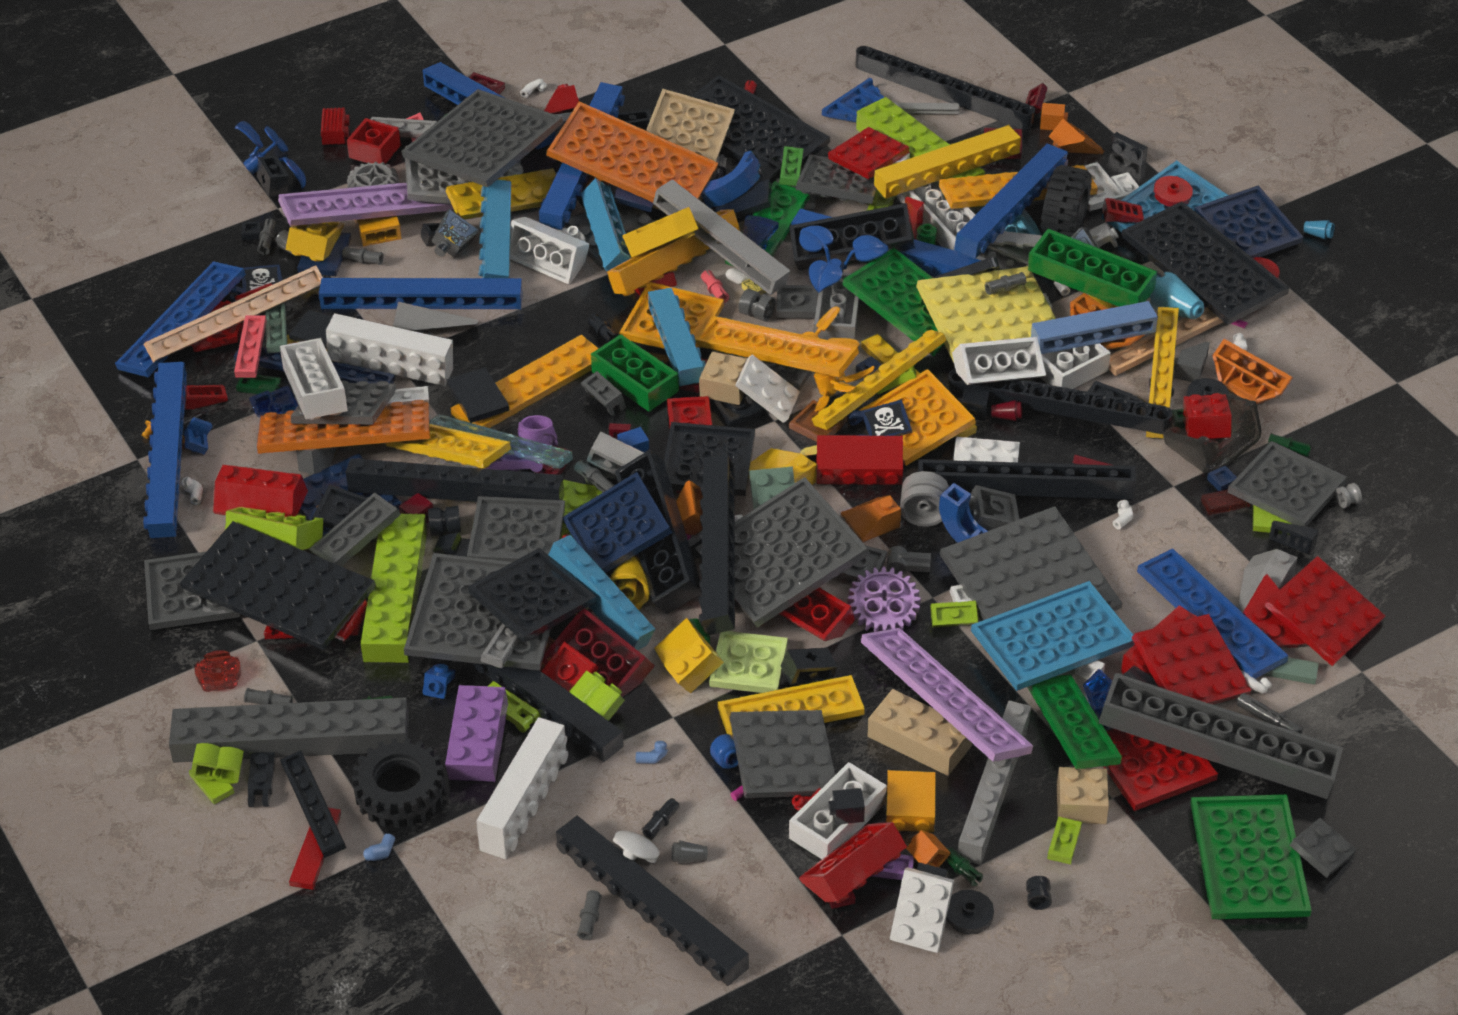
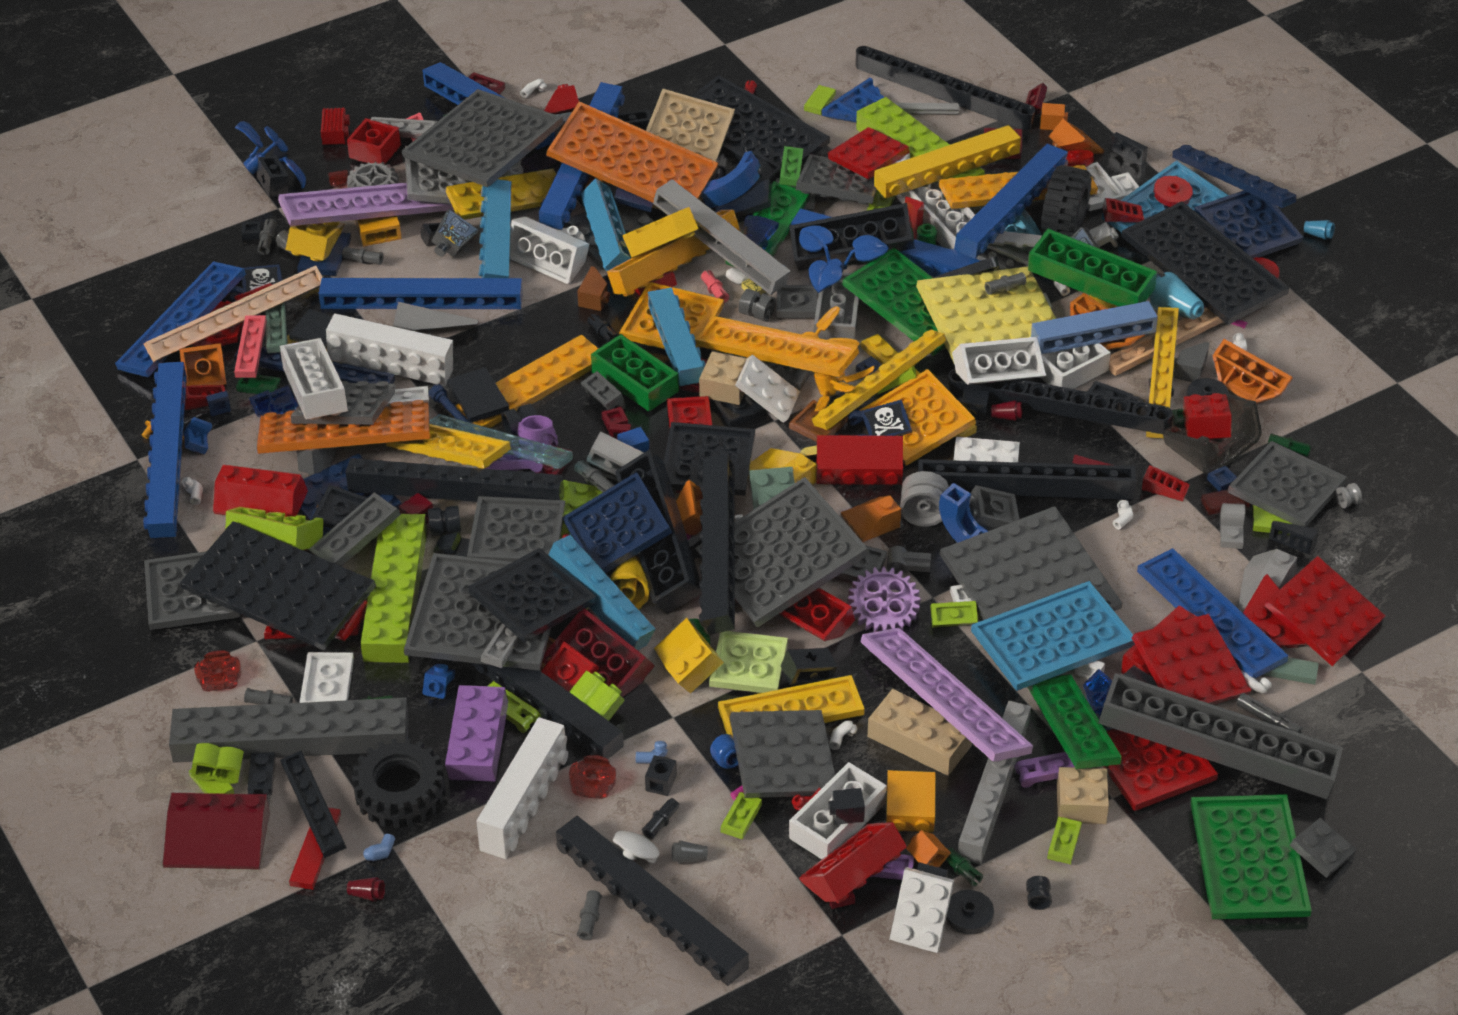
none -> dark red slope [163,793,270,870]
none -> orange slope [179,343,227,386]
none -> dark blue plate [206,391,231,416]
none -> white plate [300,652,354,703]
none -> clear red plate [328,170,348,188]
none -> dark red cone [347,877,385,902]
none -> dark blue piece [428,384,483,436]
none -> black wheel [501,403,537,438]
none -> clear red plate [569,755,616,799]
none -> dark orange slope [577,266,610,311]
none -> dark red plate [602,407,628,431]
none -> black brick [645,755,677,796]
none -> lime plate [721,792,762,840]
none -> lime tile [804,85,836,115]
none -> white arm [829,721,858,750]
none -> medium lavender plate [1014,752,1075,787]
none -> red plate [1066,149,1094,167]
none -> red slope [1142,465,1190,502]
none -> dark blue plate [1172,145,1296,208]
none -> light grey plate [1220,503,1245,549]

